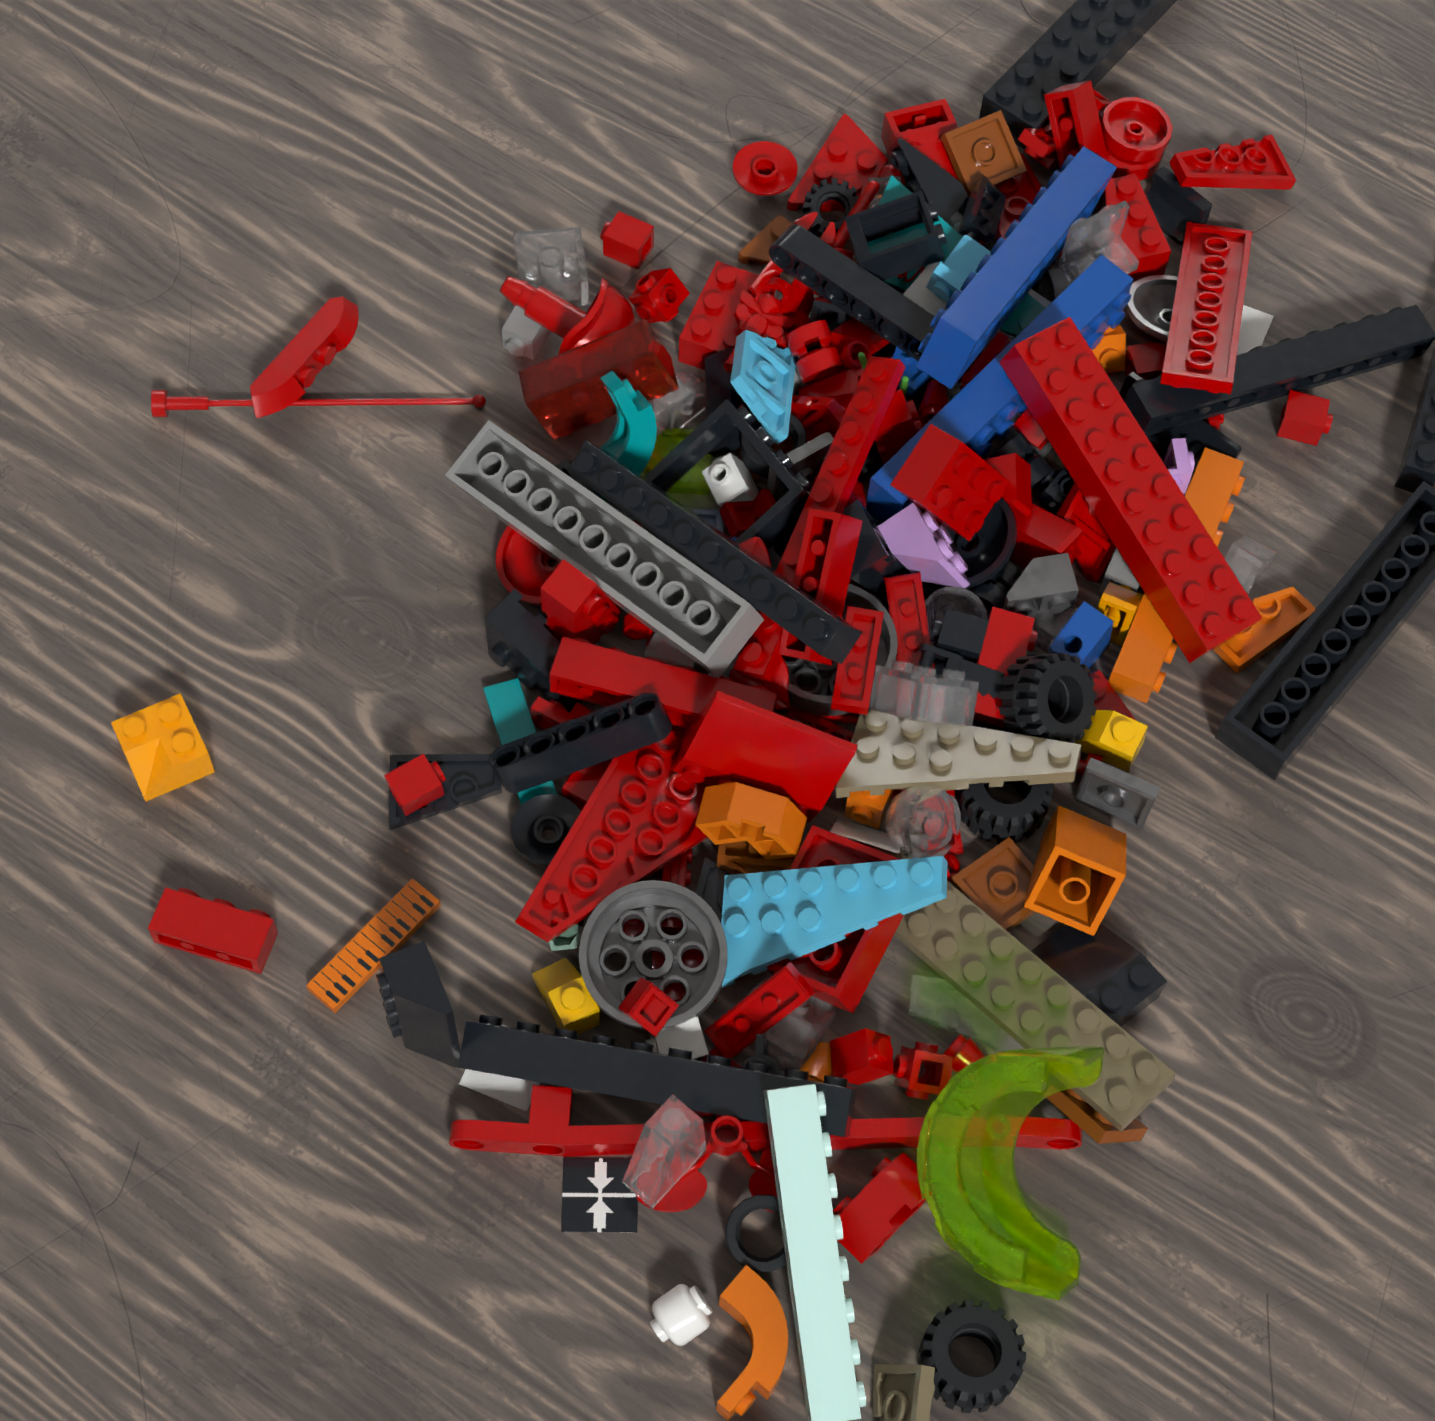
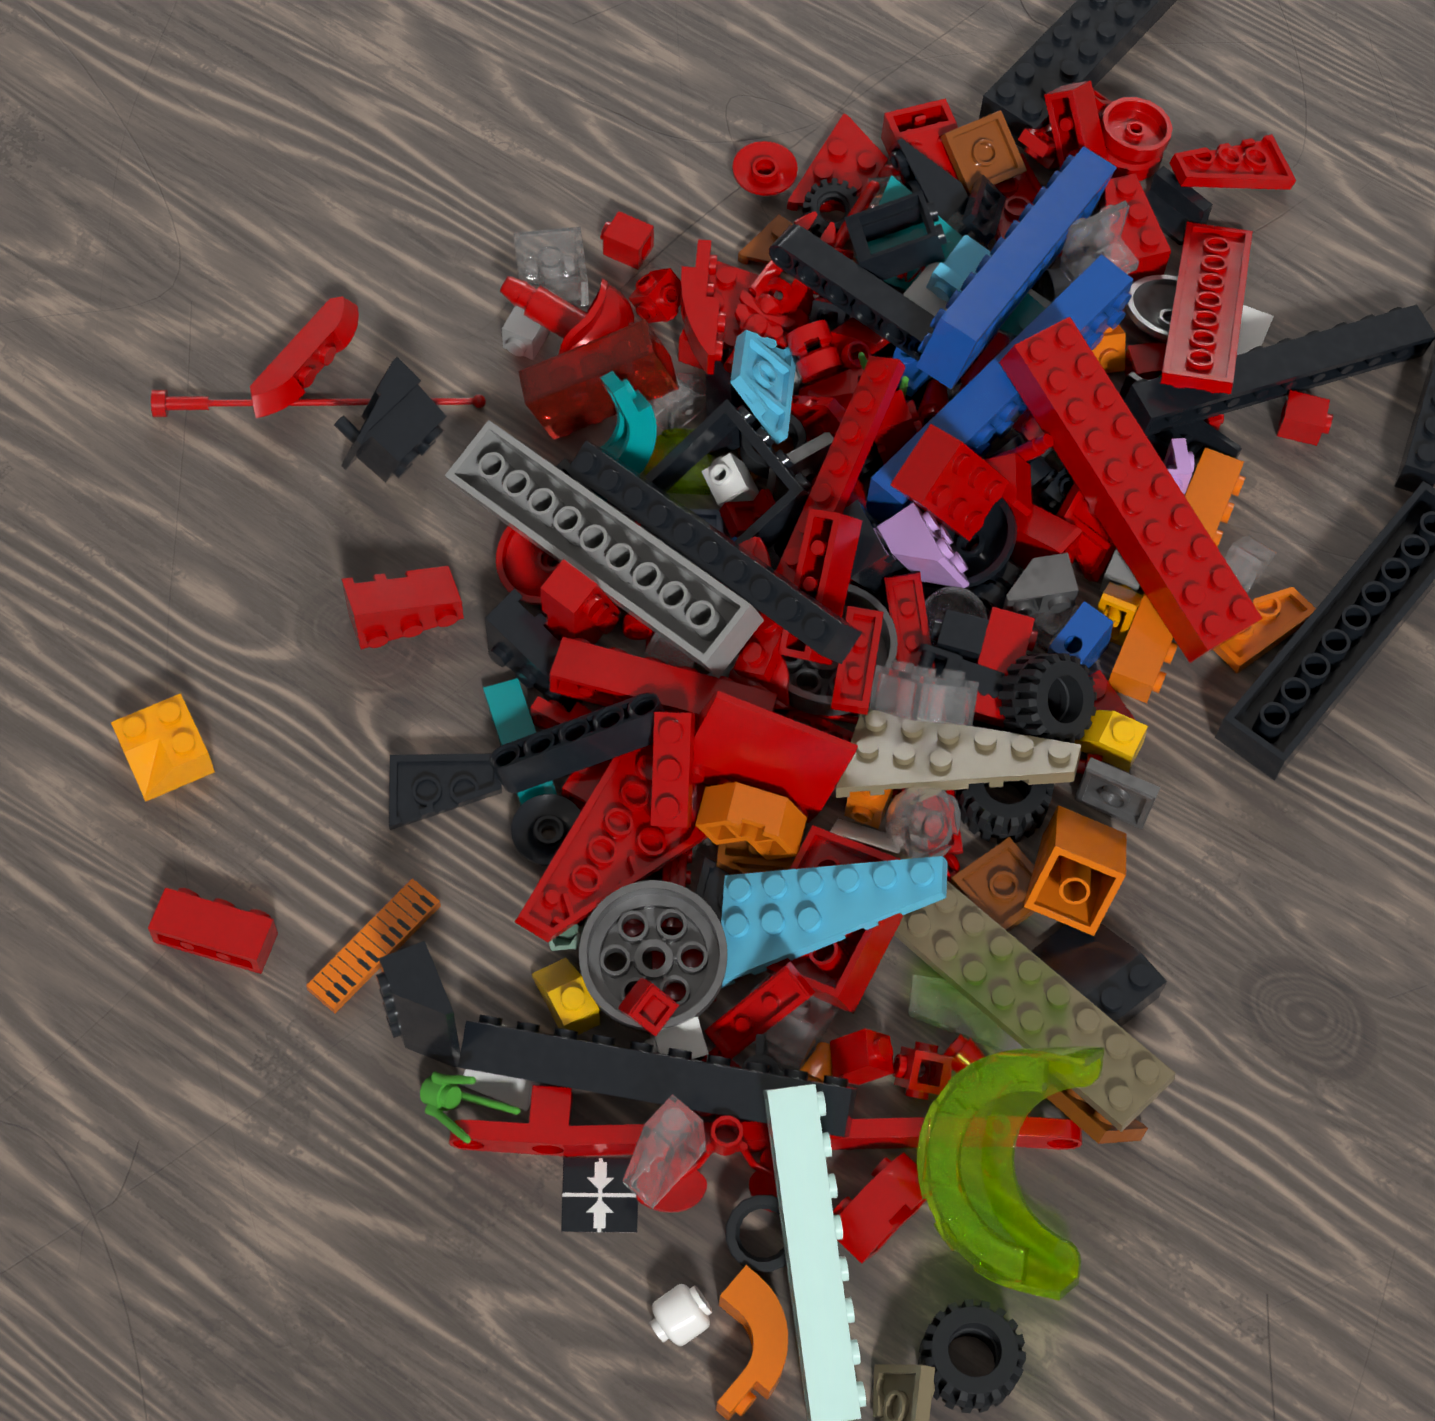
red brick [384,753,446,816] -> none
none -> black piece [334,357,447,483]
none -> red wedge [341,566,464,650]
none -> bright green plant [420,1071,521,1143]
none -> red plate [651,712,695,828]
none -> red slope [680,239,726,375]
none -> red animal [991,434,1054,461]

